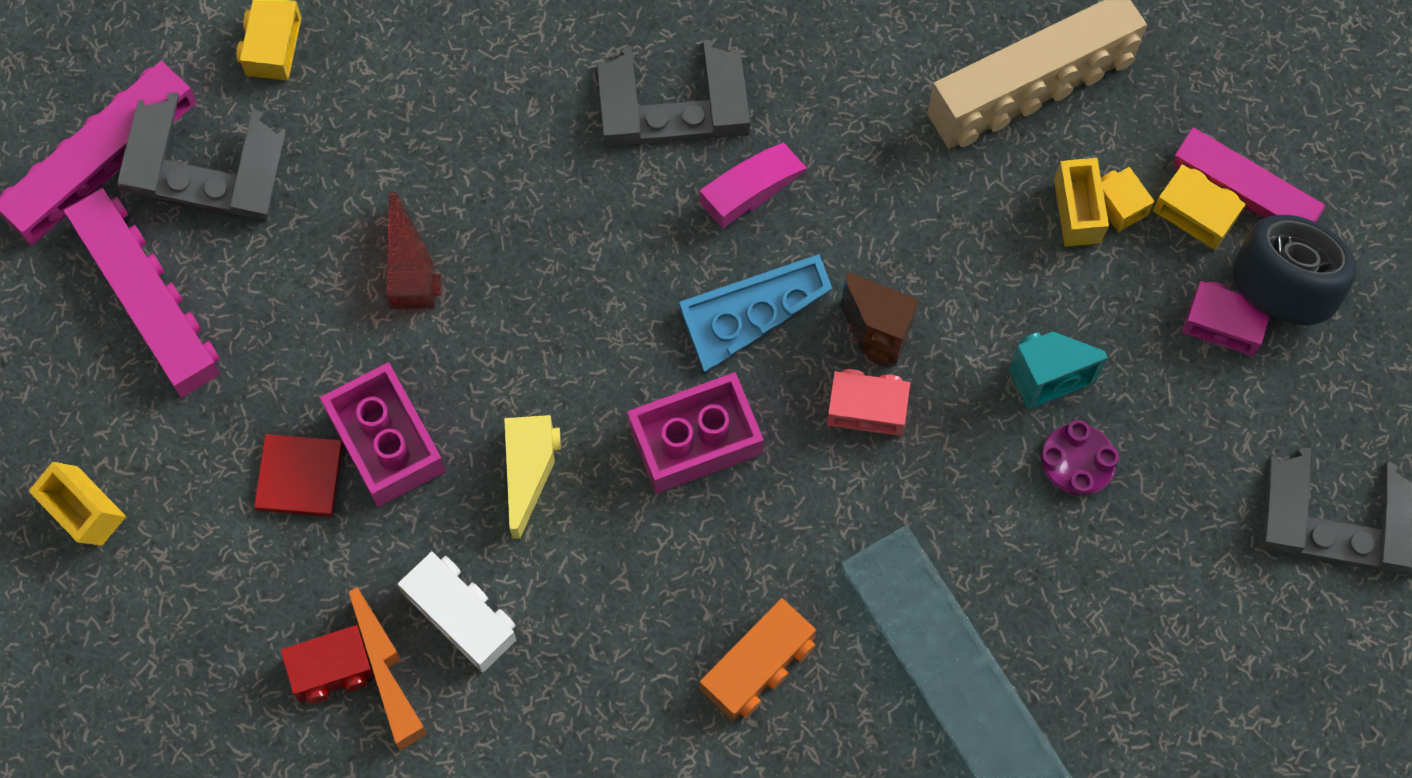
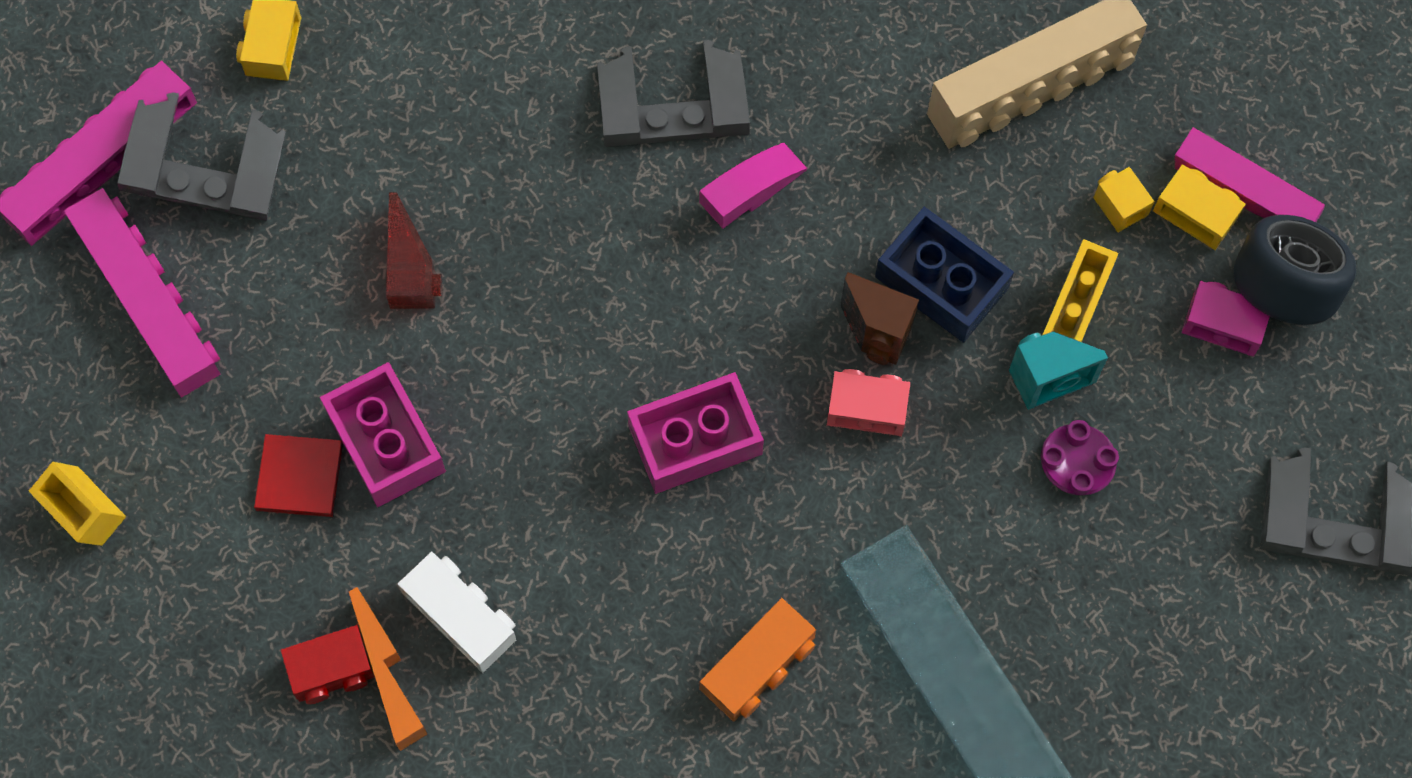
light yellow slope [504,415,561,539] -> none
dark azure wing [678,254,832,374] -> none
yellow piece [1054,158,1109,247] -> none
none -> dark blue brick [875,206,1014,343]
none -> yellow brick [1043,239,1119,342]

